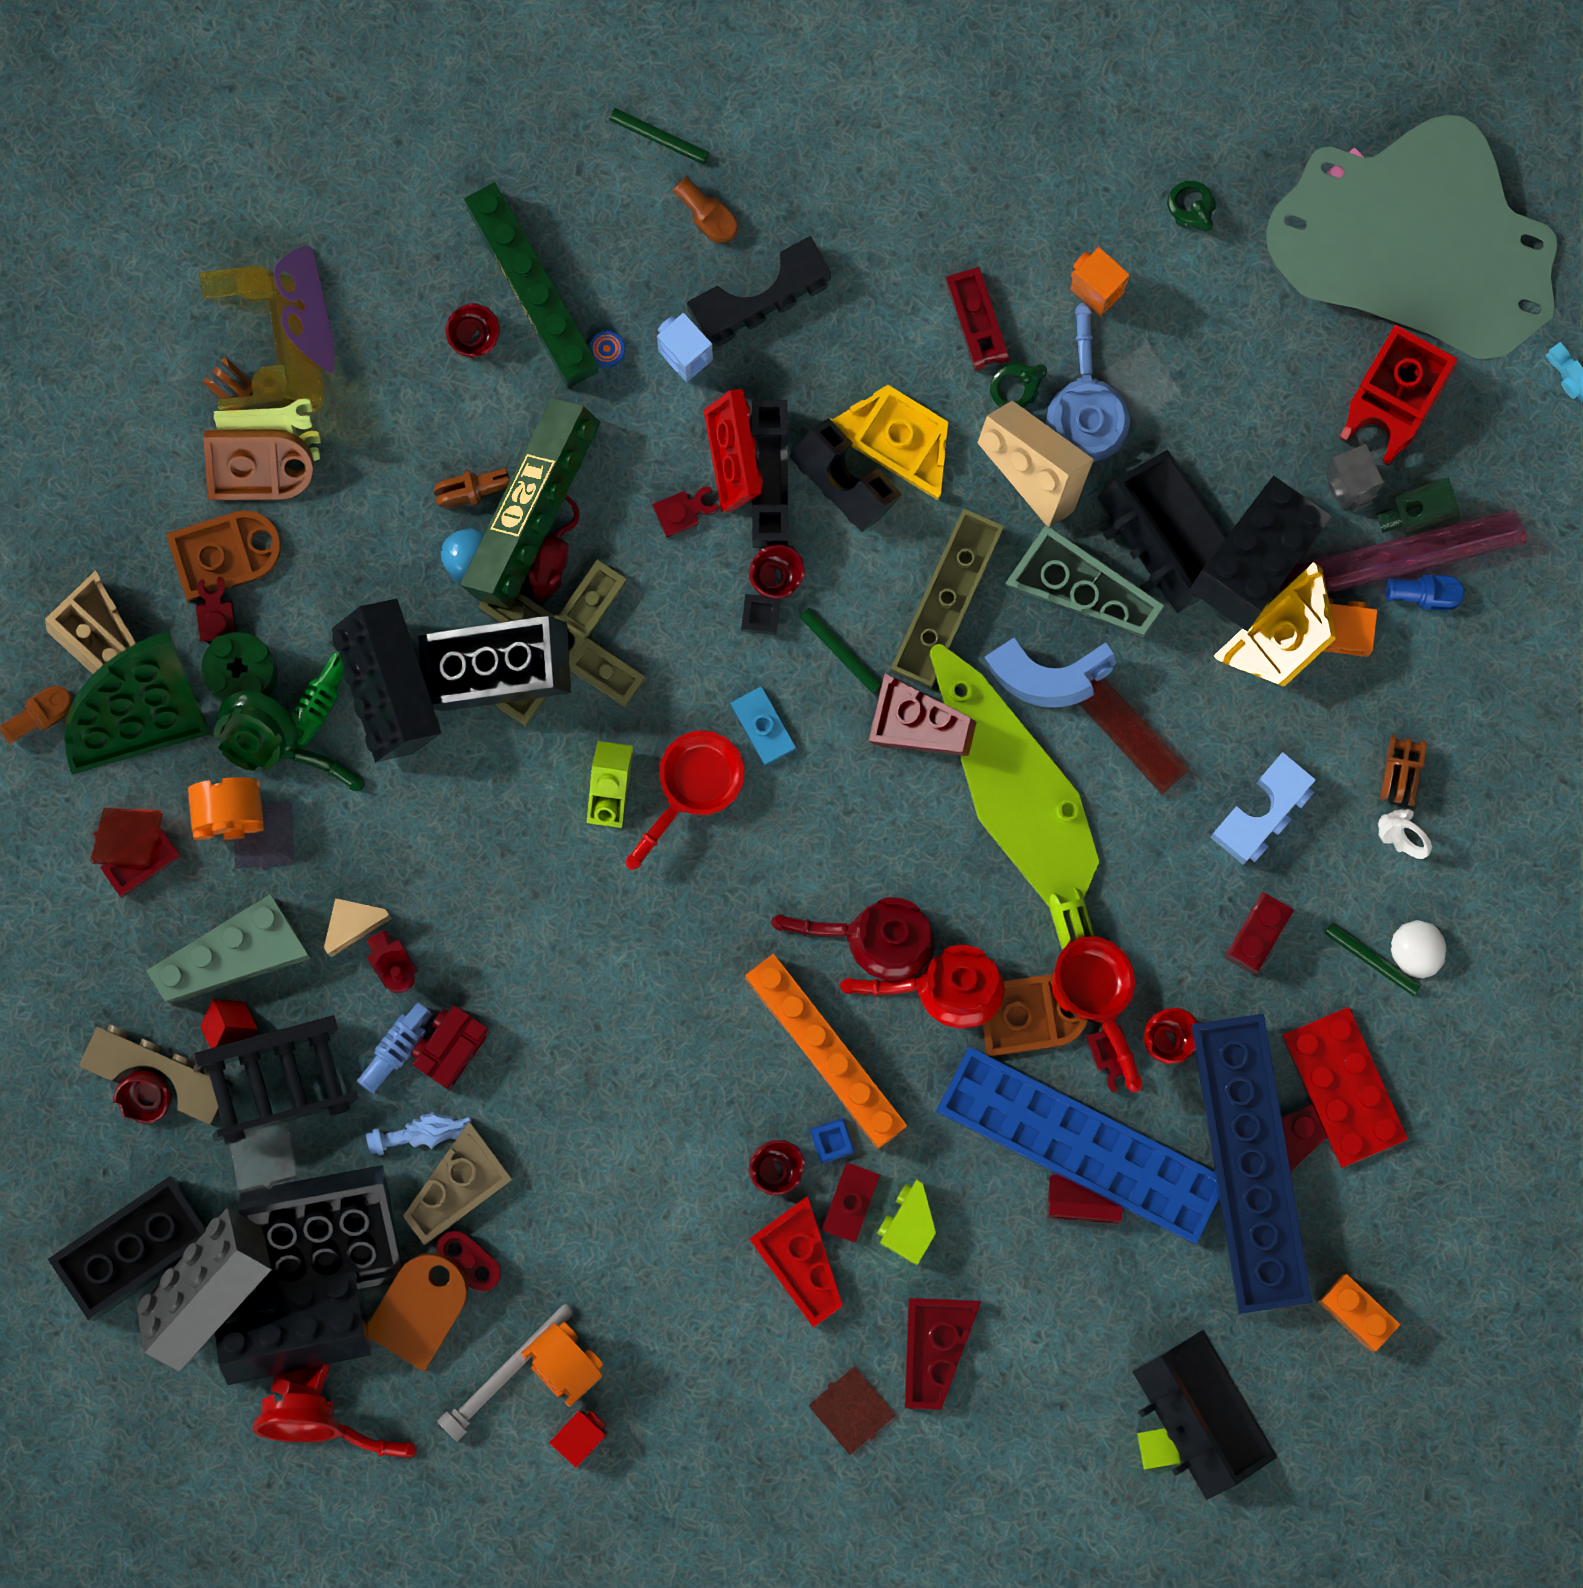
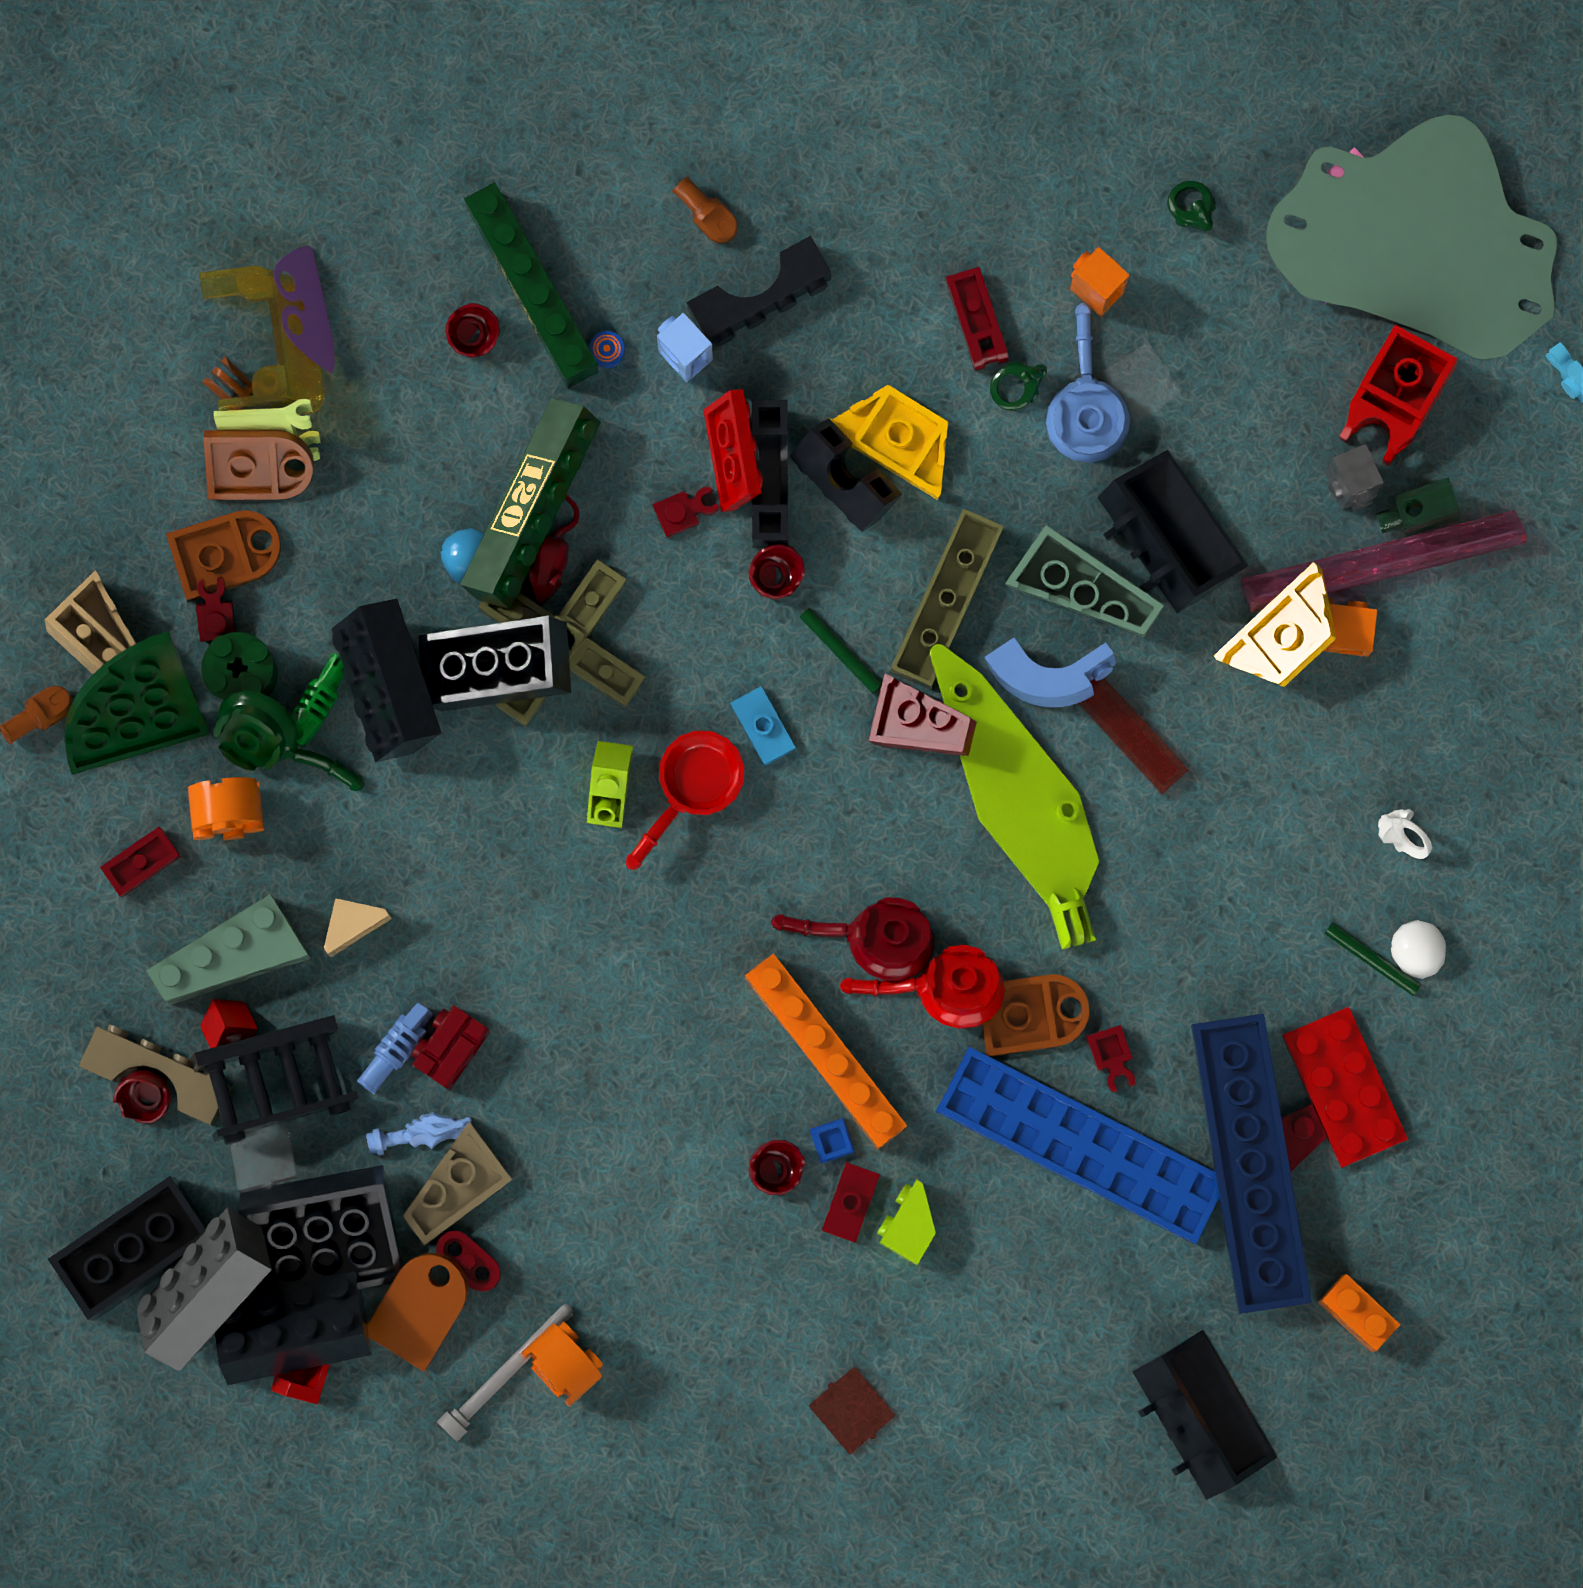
clear red piece [90,808,164,866] -> none
piece [234,801,295,870] -> none
red piece [252,1393,417,1458] -> none
dark red hips [367,930,418,993] -> none
dark orange arm [433,467,510,508] -> none
red brick [549,1410,607,1468] -> none
dark green bar [609,108,710,165] -> none
black plate [741,594,781,635] -> none
red wing [749,1196,843,1328] -> none
dark red wing [904,1298,982,1410] -> none
tan wedge [977,400,1094,527] -> none
dark red panel [1046,1175,1123,1224] -> none
red piece [1051,936,1143,1093] -> none
lime tile [1137,1428,1180,1470] -> none
red hair [1144,1007,1198,1064] -> none
black brick [1189,475,1332,632] -> none
light blue arch [1211,752,1316,865] -> none
dark red brick [1223,892,1294,976] -> none
dark orange arm [1380,734,1427,806] -> none
blue arm [1385,574,1465,611] -> none

